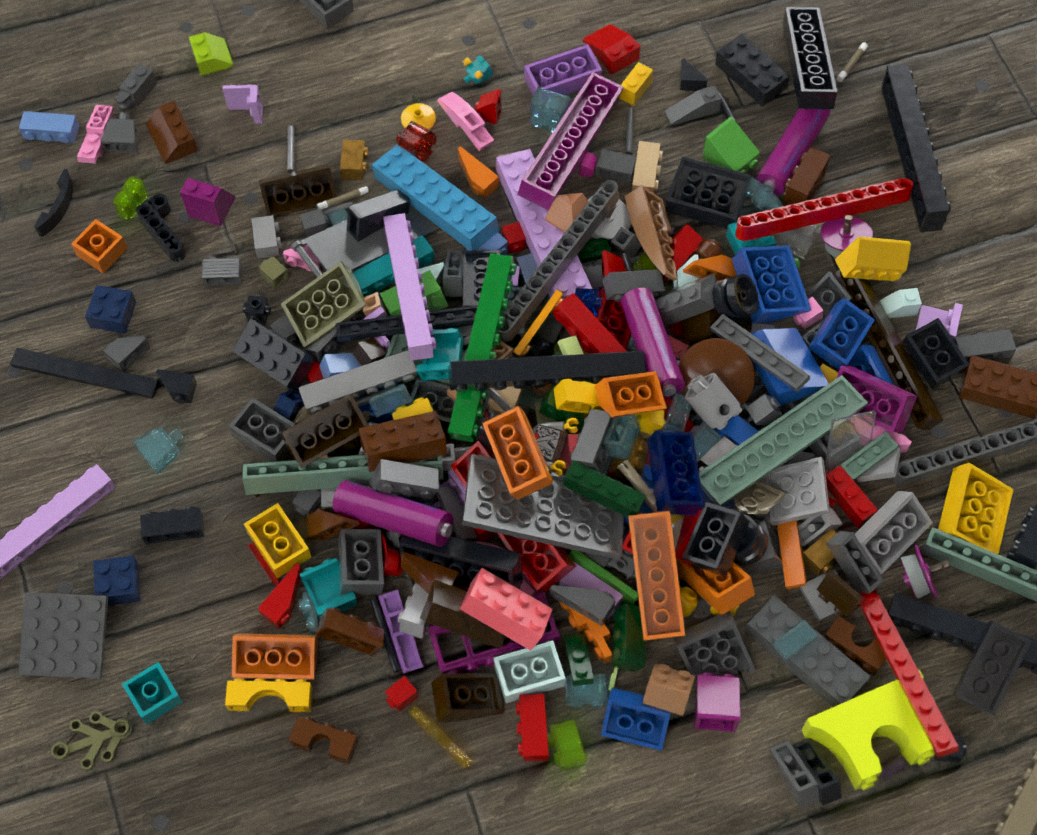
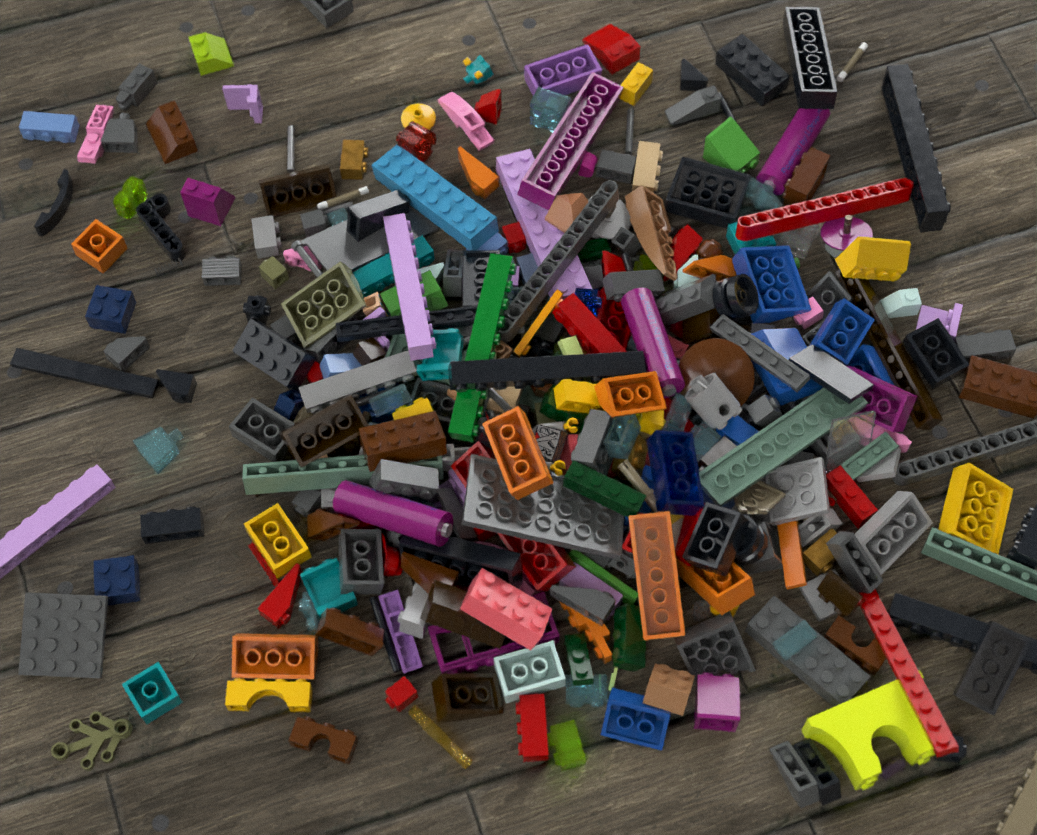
yellow head [679,587,698,617] -> none
piece [901,545,951,599] -> none
none -> tile [789,344,874,404]

